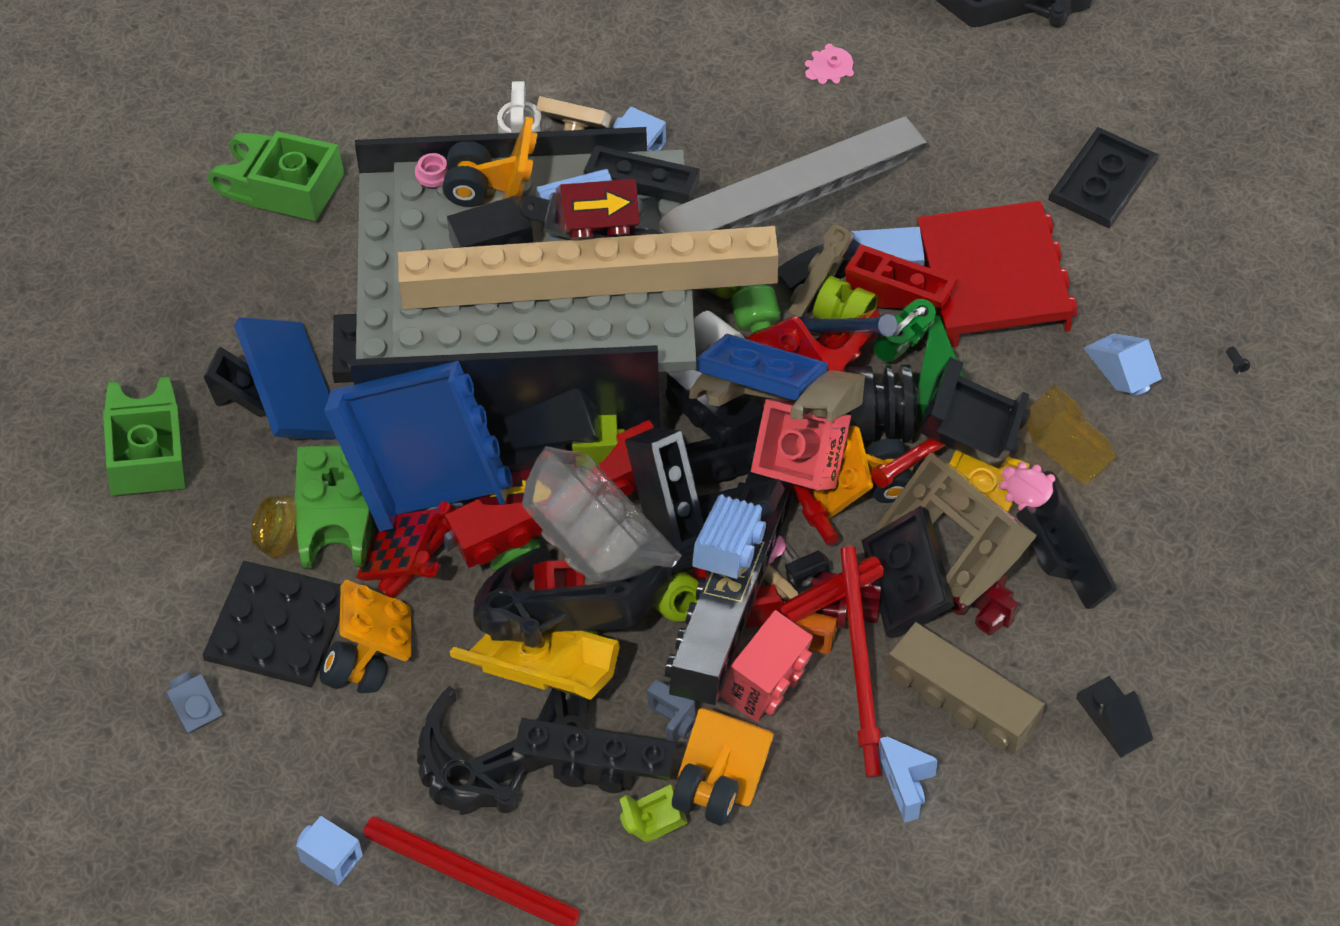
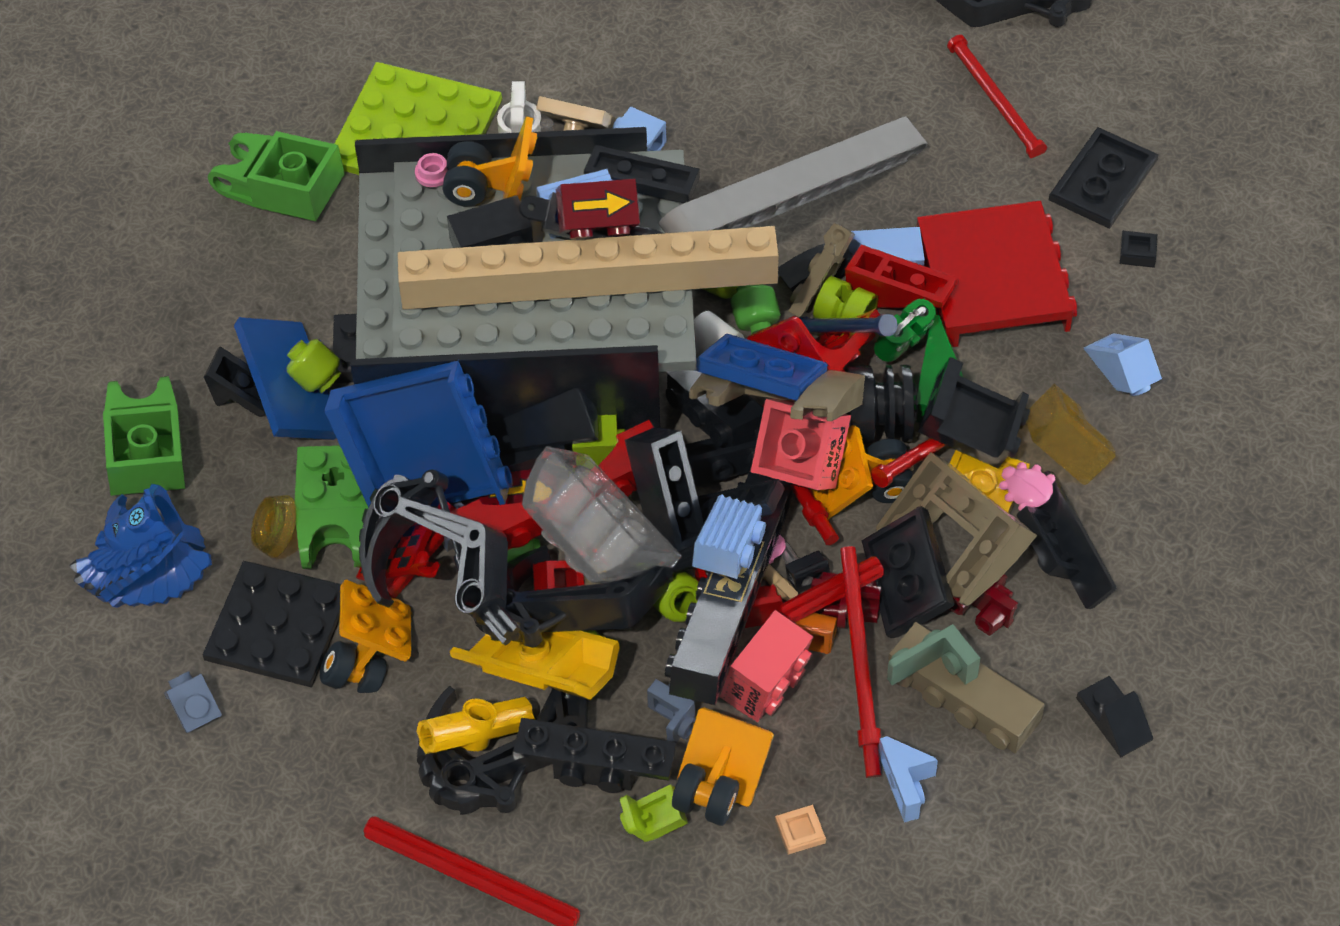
light blue brick [296,816,363,886] -> none
bright pink piece [805,44,854,85] -> none
black piece [1226,346,1251,374] -> none
none -> blue piece [69,484,212,608]
none -> lime head [287,339,341,393]
none -> lime plate [334,62,502,175]
none -> black piece [359,469,521,645]
none -> yellow piece [416,697,535,754]
none -> light nougat tile [775,805,826,855]
none -> sand green bracket [887,624,981,685]
none -> red bar [947,35,1047,159]
none -> black tile [1119,230,1158,268]

